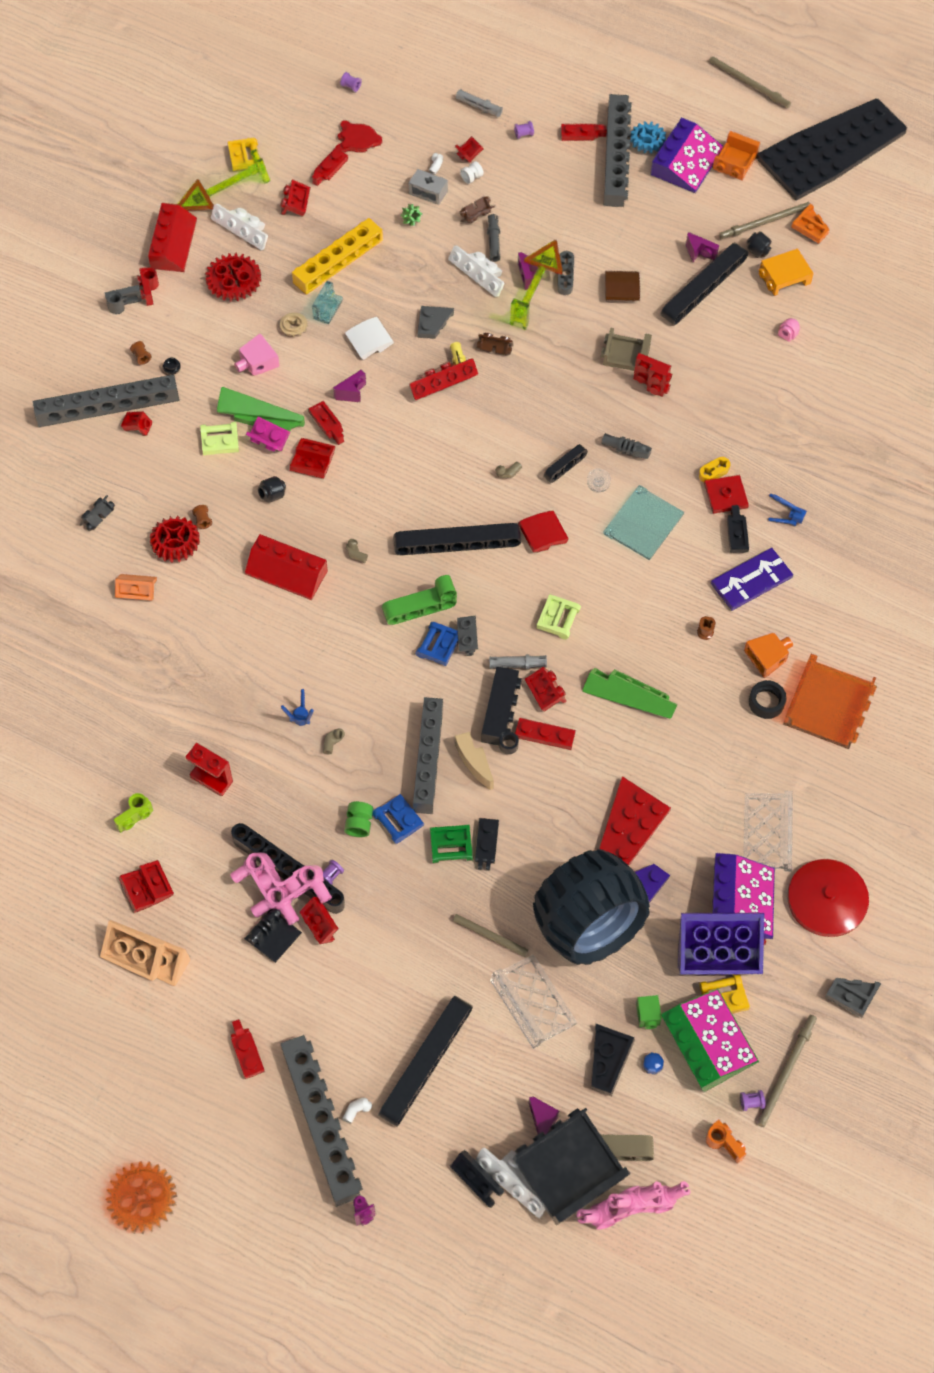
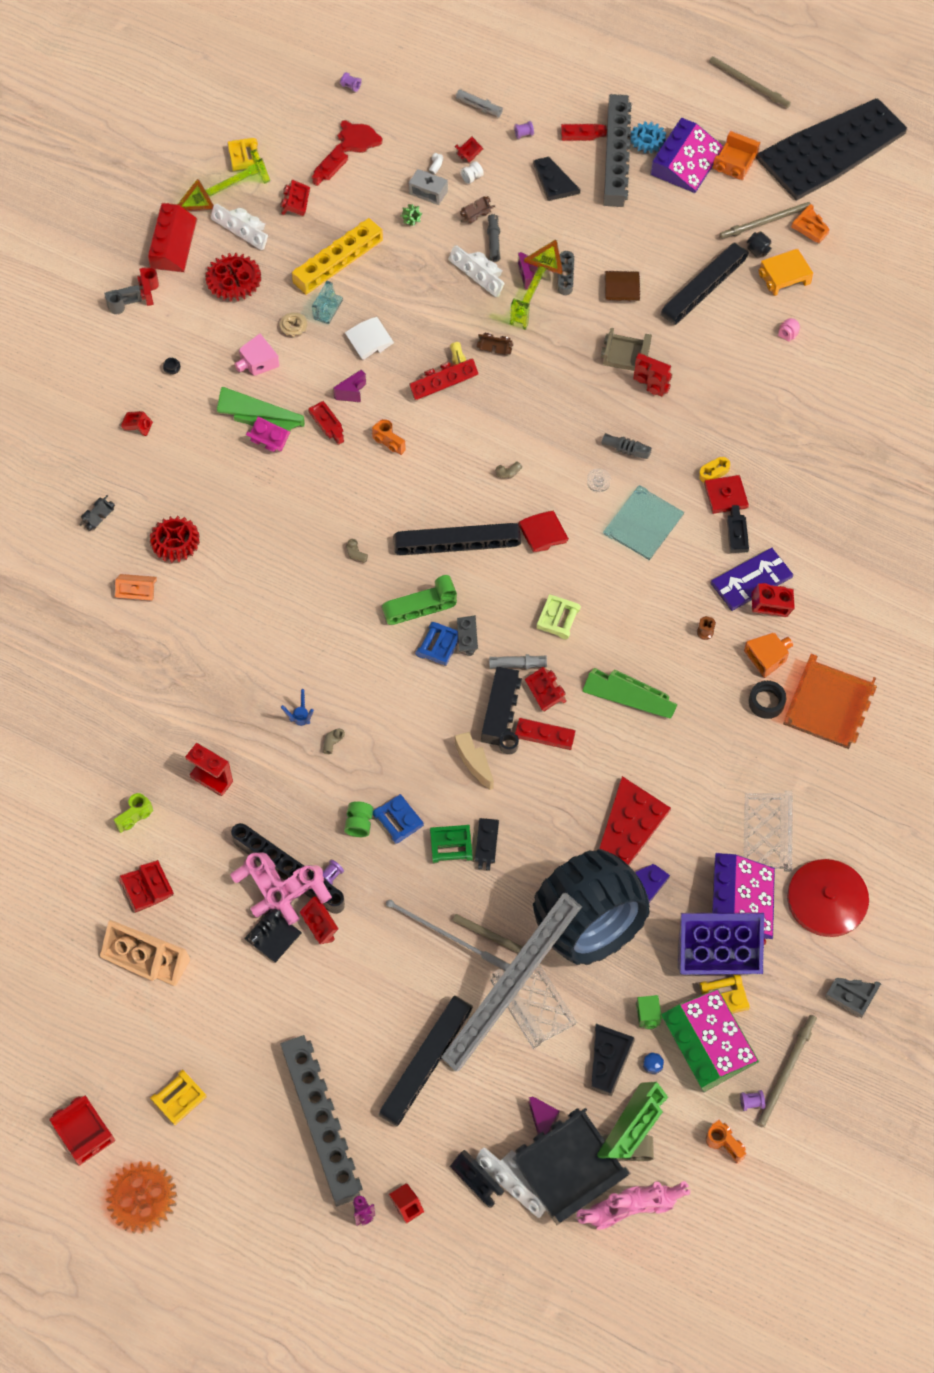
dark grey brick [33,374,180,428] -> none
dark orange bush [130,341,152,365] -> none
dark orange bush [192,505,212,529] -> none
yellowish green plate [200,422,239,455] -> none
red hinge [231,1019,265,1079] -> none
red slope [245,534,328,600] -> none
black head [258,476,286,503] -> none
red slope [290,438,335,479] -> none
white arm [342,1097,372,1124] -> none
dark grey brick [413,697,443,814] -> none
dark grey wing [418,306,454,339] -> none
black beam [544,444,588,483] -> none
magenta slope [686,232,719,263] -> none
blue plant [768,494,807,526] -> none
none -> red panel [49,1095,116,1166]
none -> yellow plate [150,1069,207,1126]
none -> orange plate [372,419,406,455]
none -> light grey piece [386,900,510,971]
none -> red brick [389,1183,425,1224]
none -> light grey plate [441,893,582,1071]
none -> black wing [533,157,581,201]
none -> bright green wedge [597,1082,668,1158]
none -> red brick [751,583,795,617]

